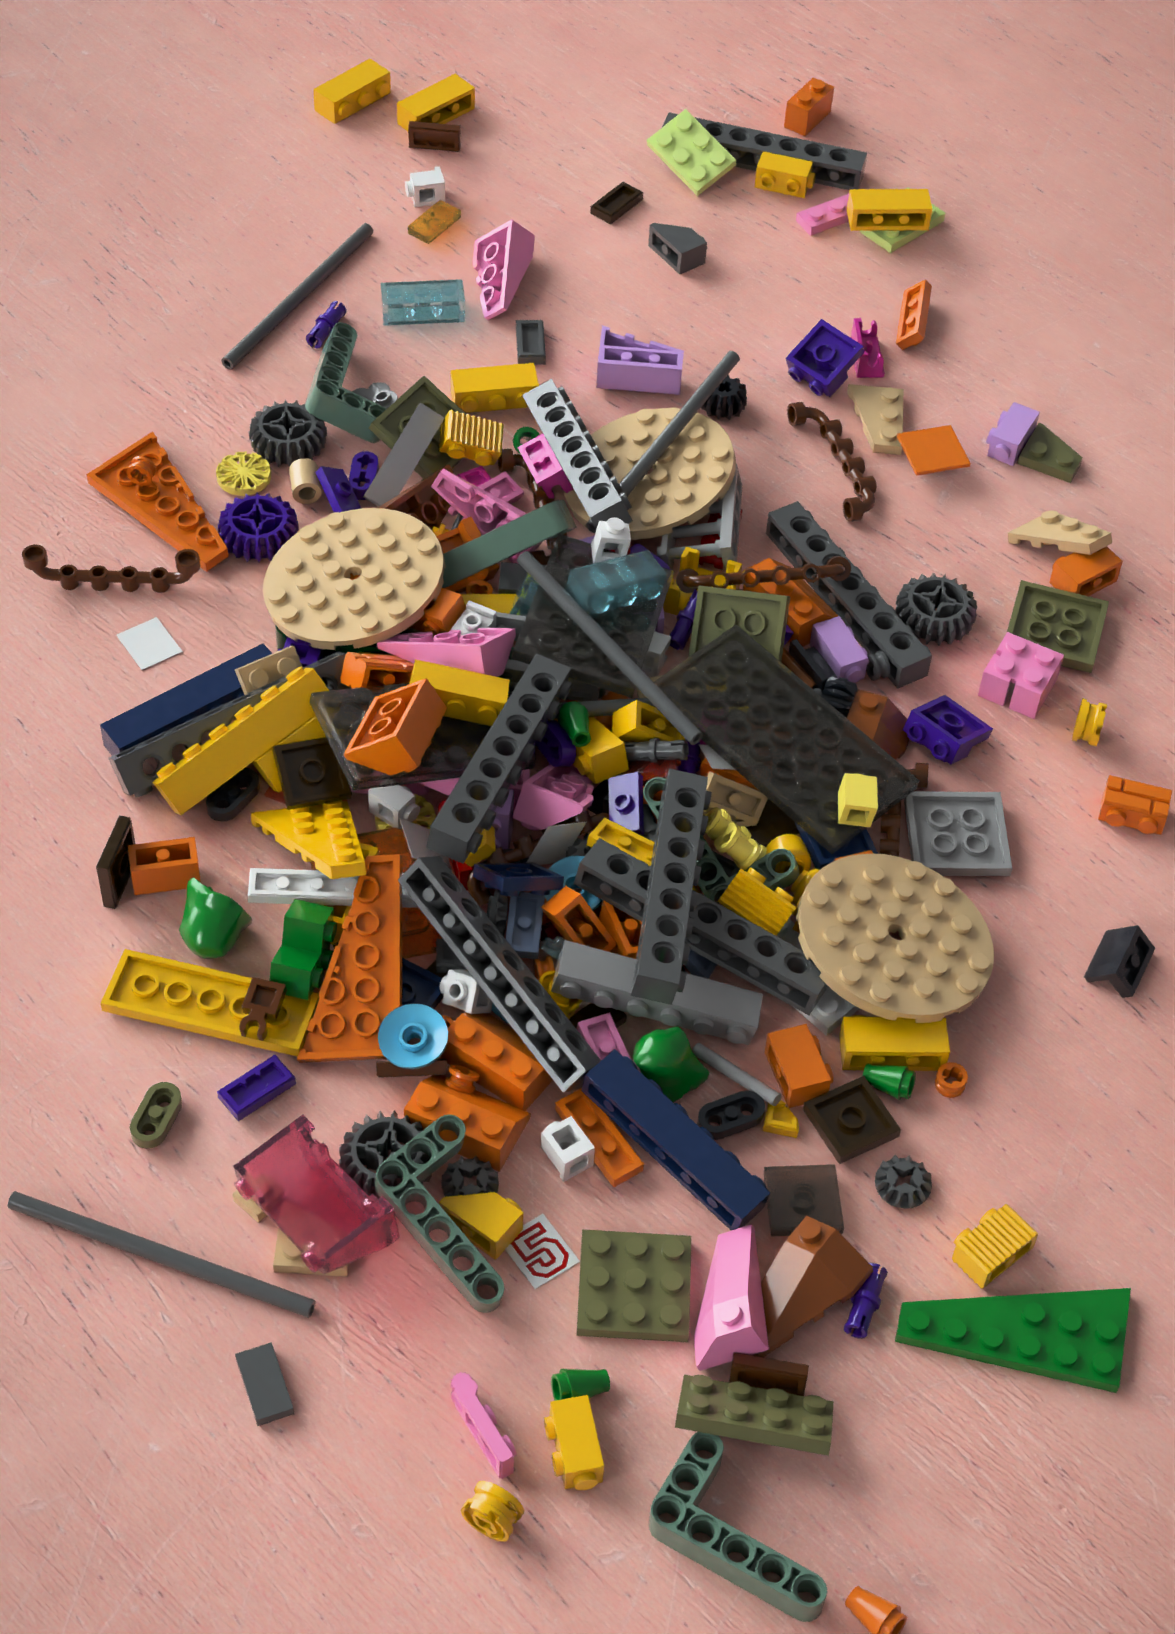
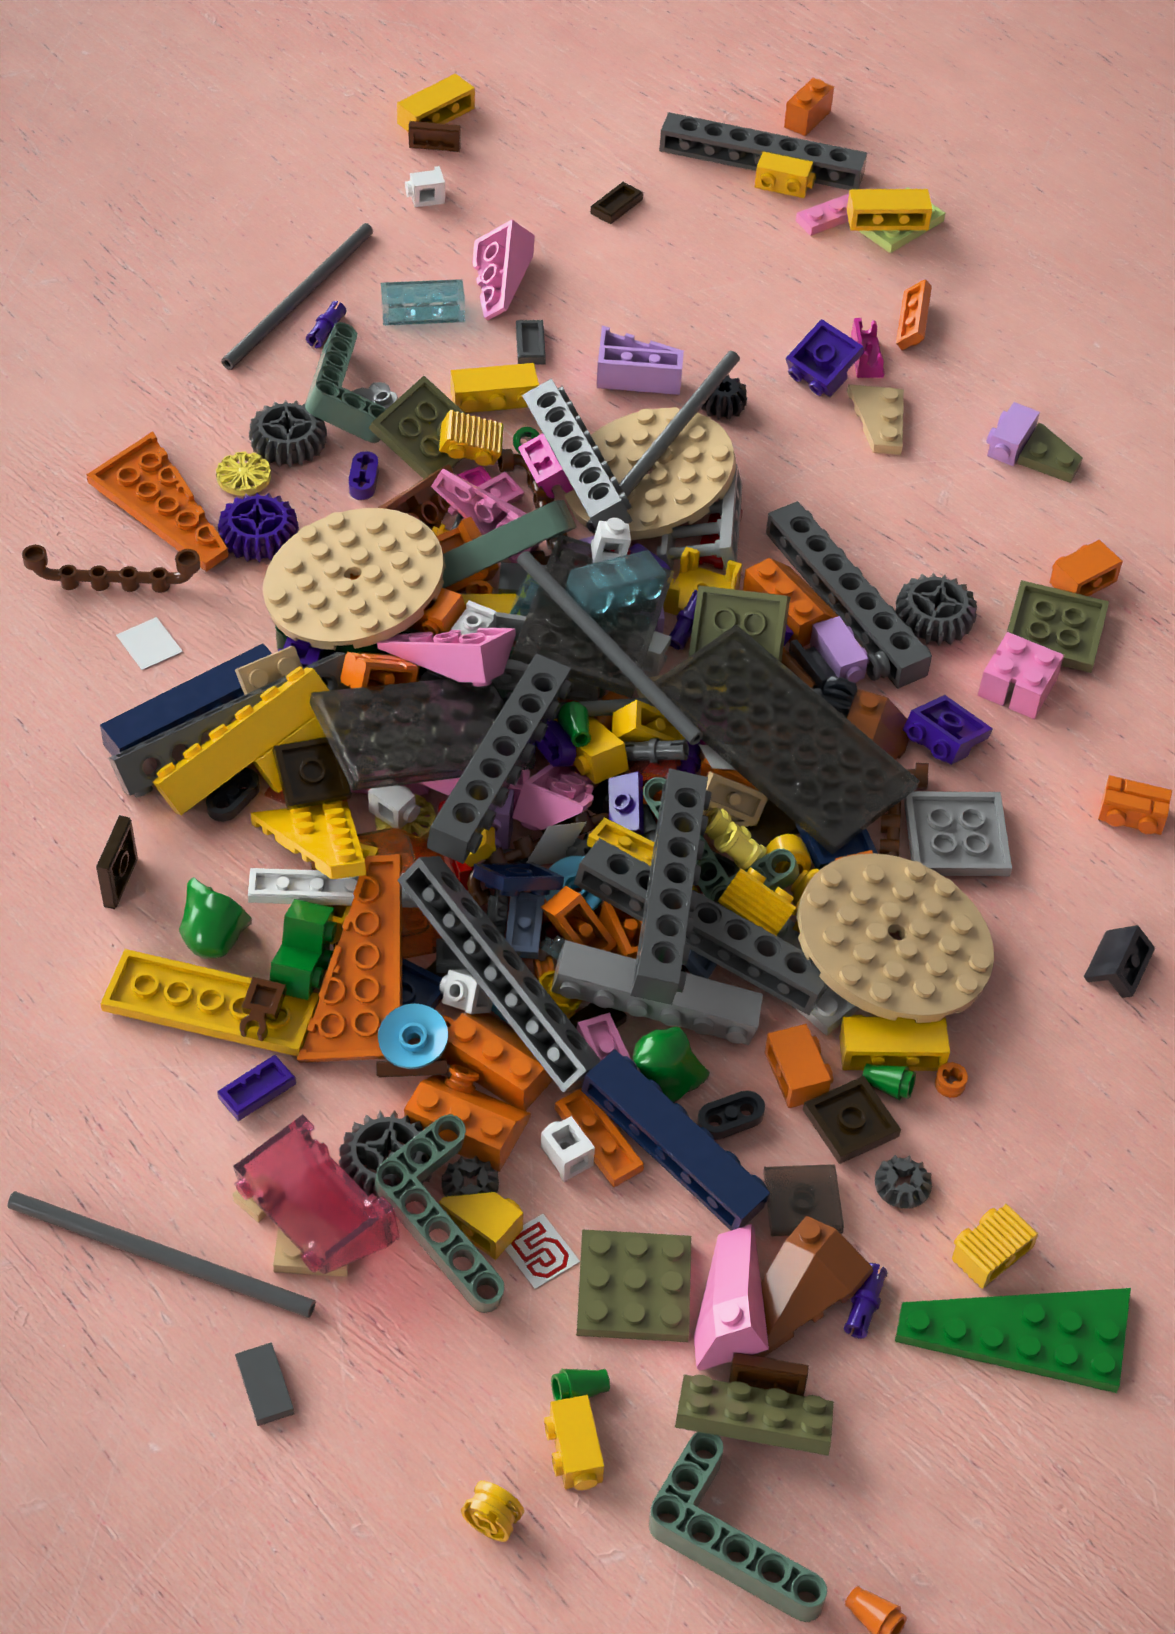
orange bush [126,456,156,486] -> none
orange brick [128,837,201,895] -> none
olive plate [130,1082,182,1149] -> none
tan brick [289,458,322,504] -> none
yellow brick [313,58,391,124] -> none
dark purple plate [316,466,361,513] -> none
orange slope [343,678,447,776] -> none
light grey slope [363,403,444,507] -> none
white sticker [400,818,453,872] -> none
clear yellow plate [408,200,461,244] -> none
yellow brick [409,659,510,726] -> none
bright pink hinge [451,1372,517,1479] -> none
yellowish green plate [647,109,736,196] -> none
dark grey slope [648,223,707,274] -> none
reddish brown bar [676,556,851,593] -> none
light grey bar [692,1043,781,1106] -> none
yellow tile [763,1100,799,1138] -> none
reddish brown bar [787,402,877,522] -> none
light yellow brick [838,773,878,827] -> none
orange piece [897,425,971,476] -> none
tan wing [1007,511,1112,555] -> none
yellow wheel [1072,698,1107,746] -> none

